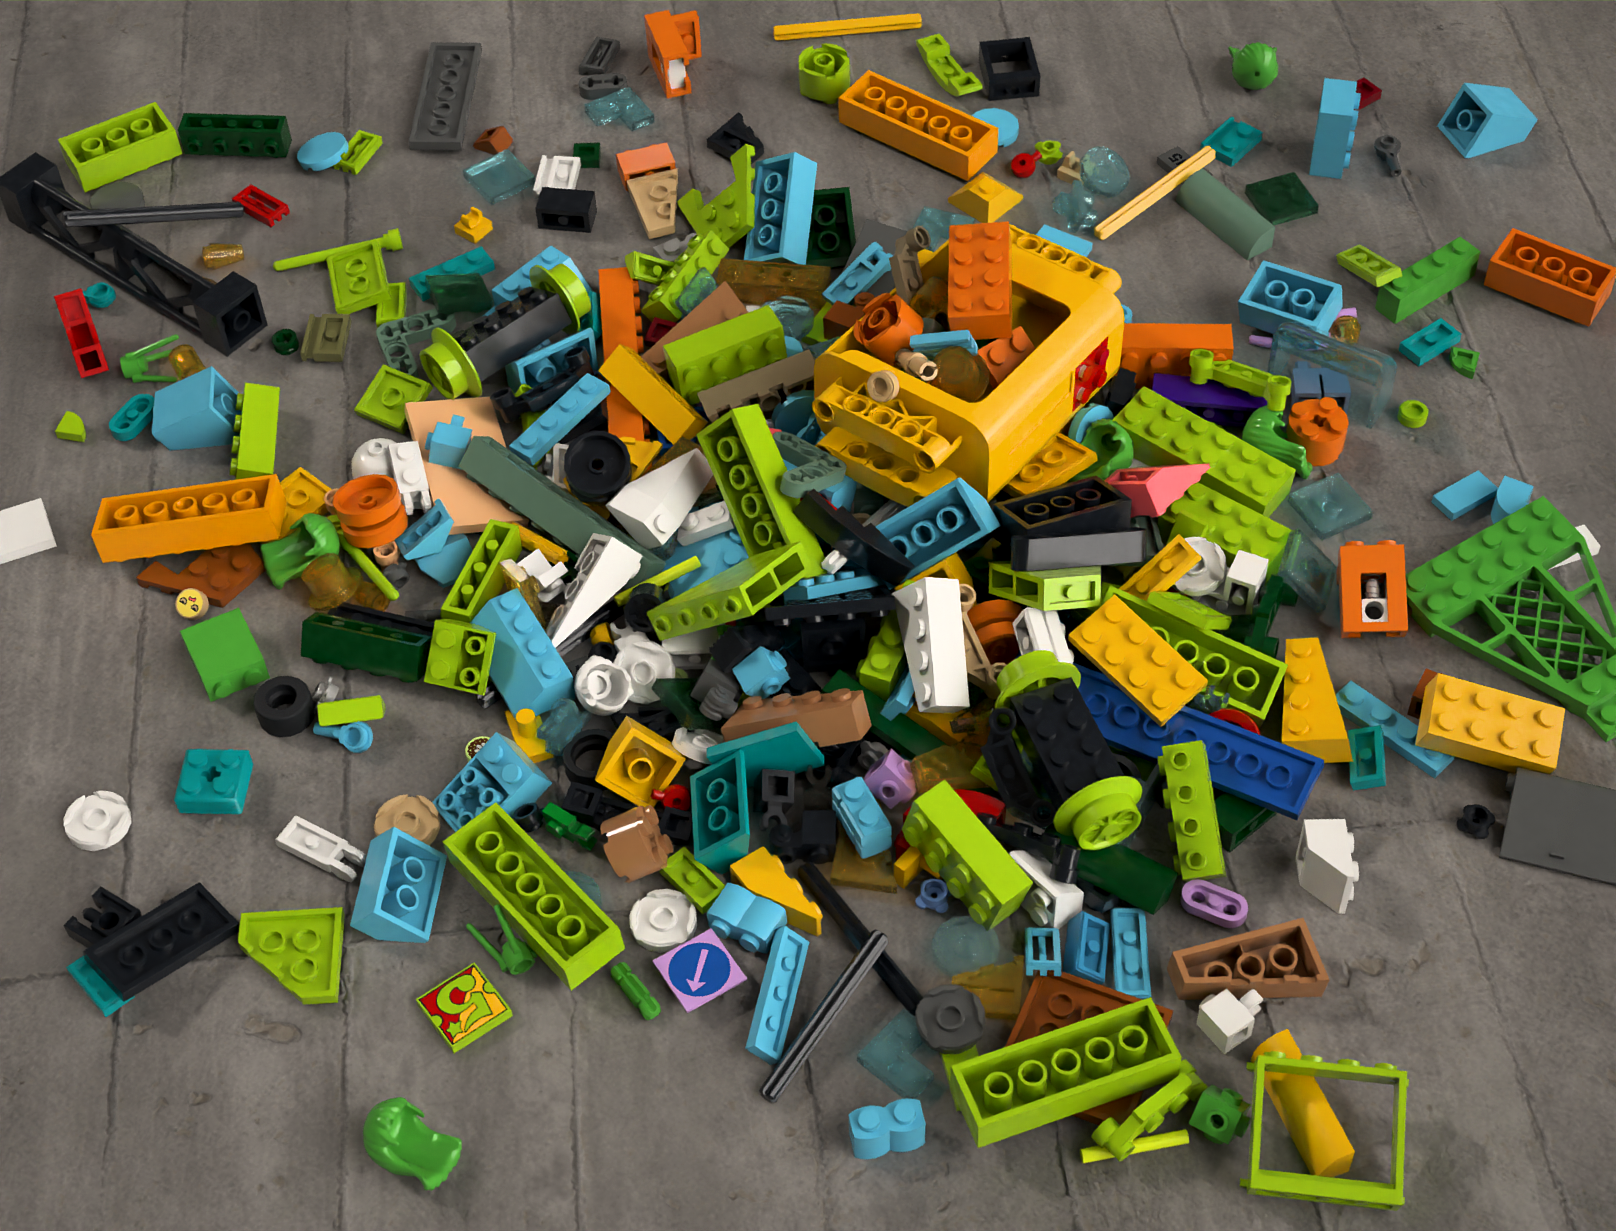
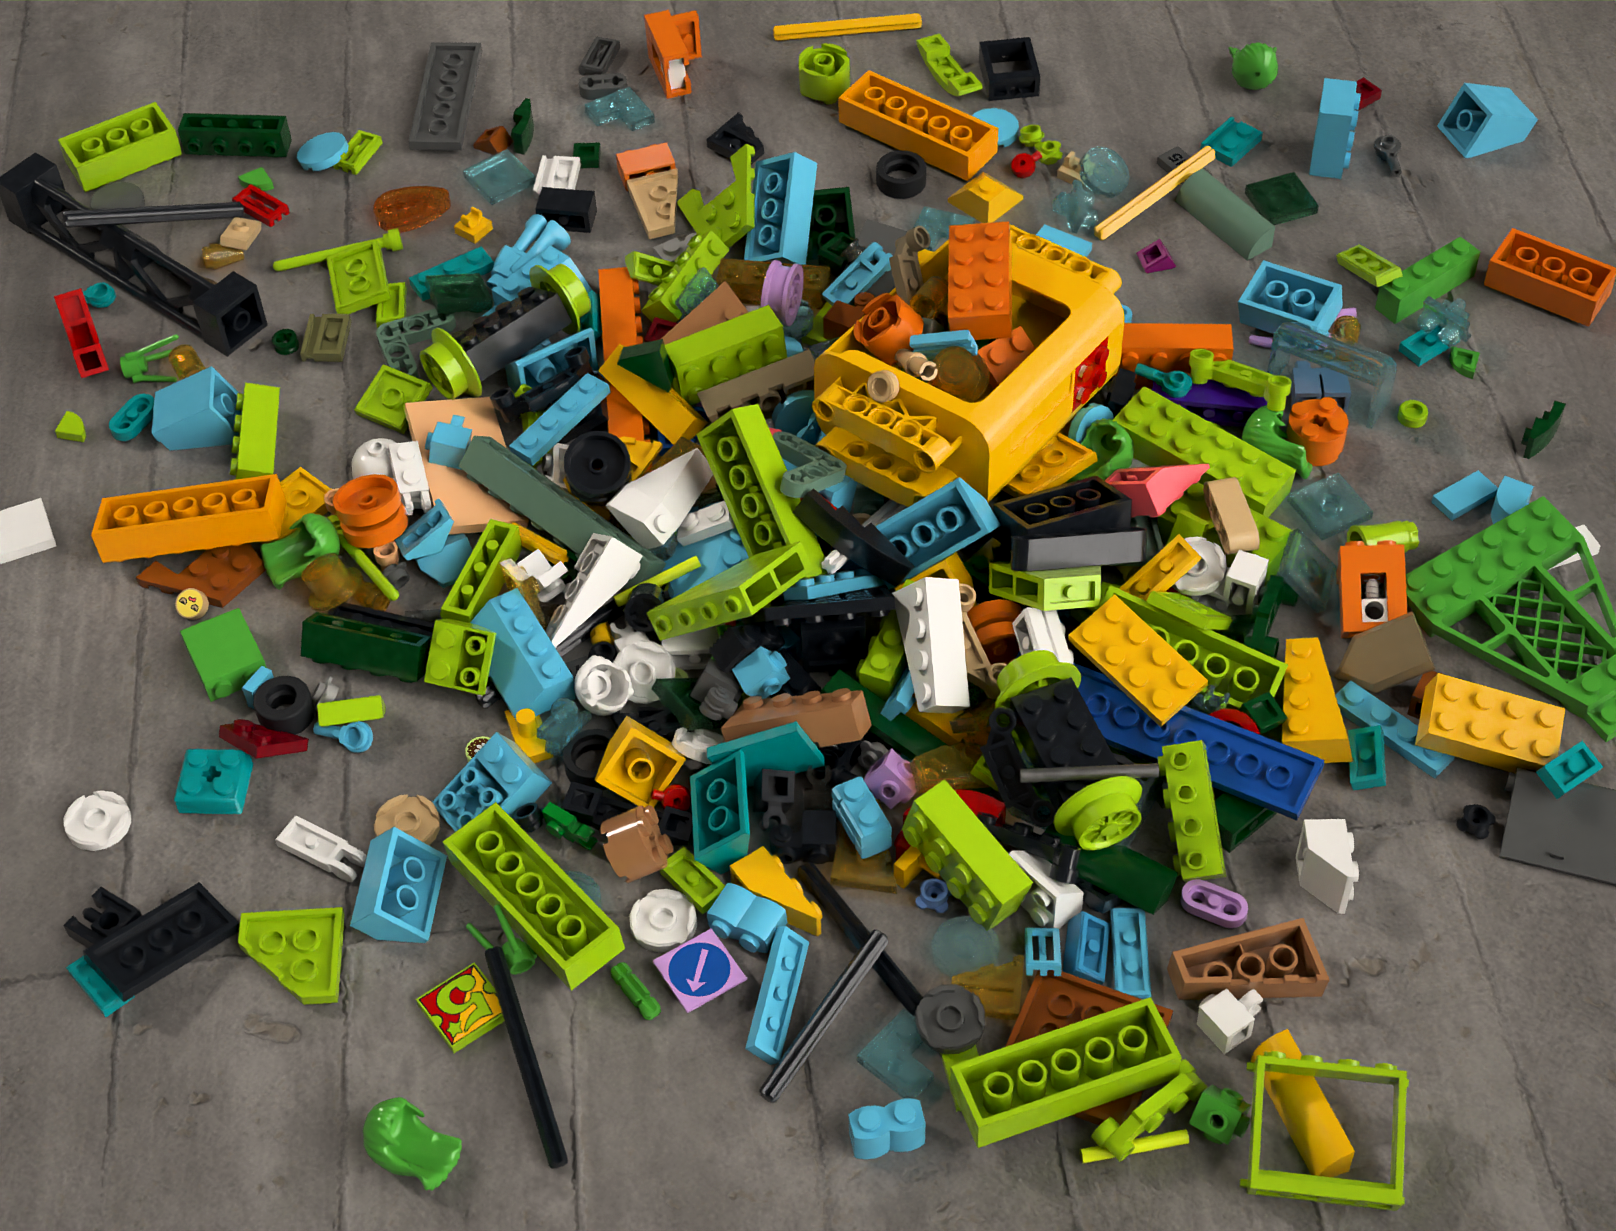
none -> dark red wing [219,719,309,759]
none -> tan plate [220,217,261,251]
none -> bright green tile [238,167,274,191]
none -> medium azure tile [242,666,274,710]
none -> clear orange piece [373,186,451,233]
none -> black axle [485,946,568,1169]
none -> medium azure piece [486,214,571,289]
none -> dark green slope [511,98,534,155]
none -> dark green slope [617,339,674,392]
none -> lavender wheel [761,260,804,326]
none -> dark green slope [818,231,857,277]
none -> clear smoke bush [839,238,866,265]
none -> black tyre [876,150,926,199]
none -> lime plate [1019,125,1045,147]
none -> flat silver bar [1020,763,1159,783]
none -> teal plate [1135,363,1192,398]
none -> magenta slope [1136,238,1176,273]
none -> tan beam [1203,477,1260,555]
none -> dark green tile [1239,692,1287,734]
none -> dark tan tile [1334,611,1436,694]
none -> lime plant [1347,521,1419,553]
none -> clear light blue hips [1417,296,1471,347]
none -> dark green slope [1521,400,1566,459]
none -> teal plate [1536,740,1603,799]

